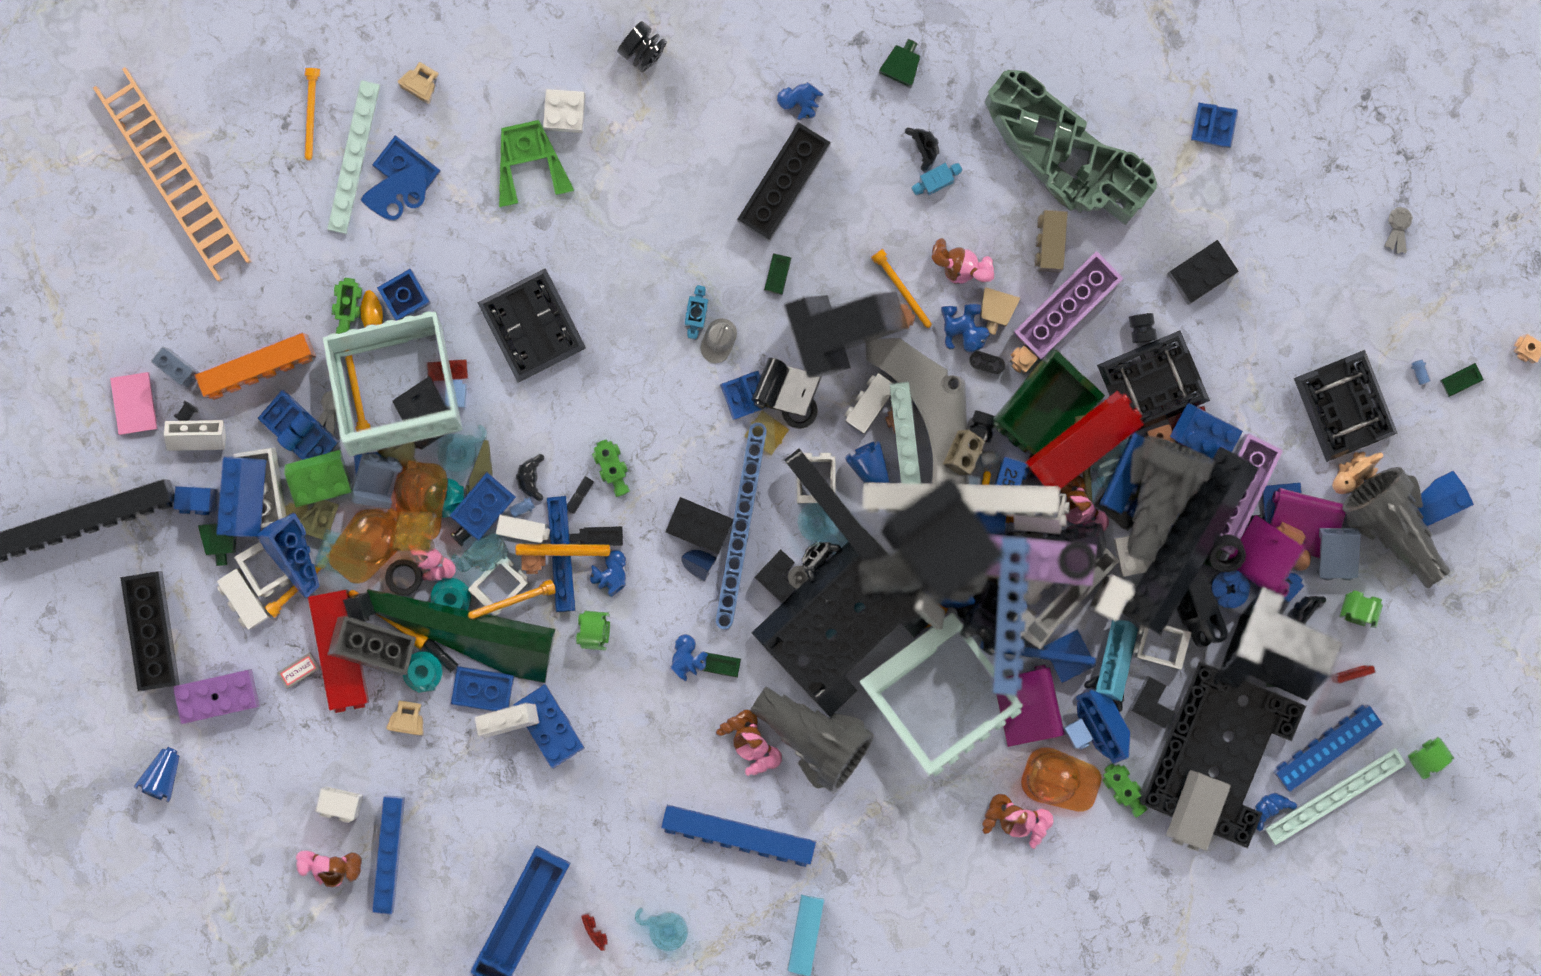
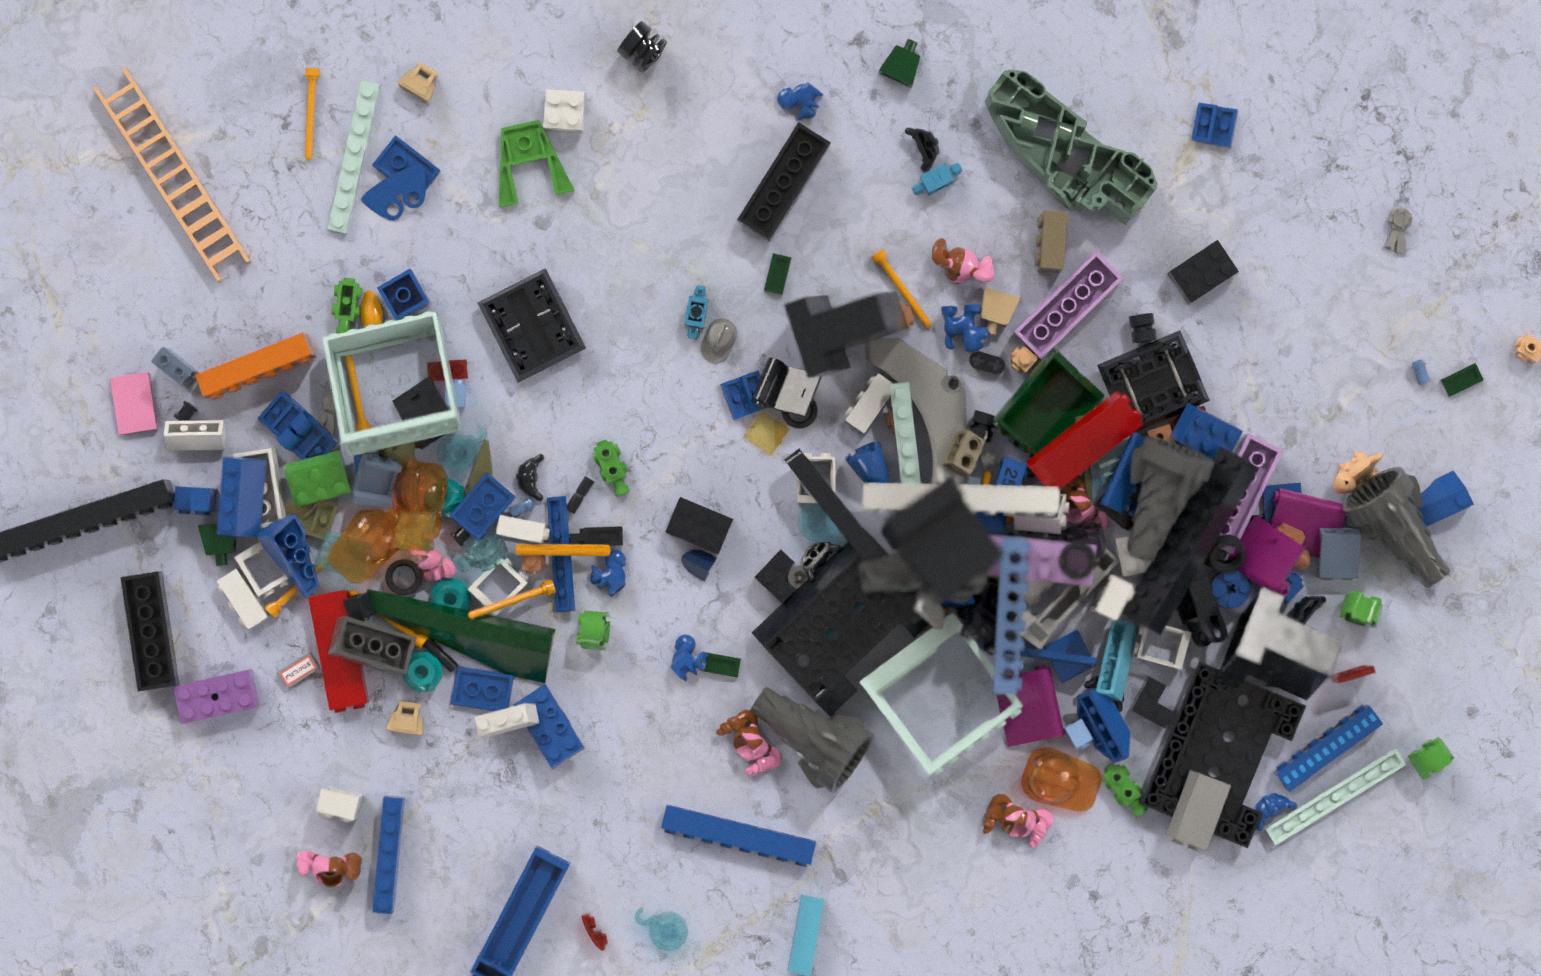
blue cone [134,747,180,803] -> none
medium blue beam [716,423,767,629] -> none
black piece [1293,350,1398,462] -> none

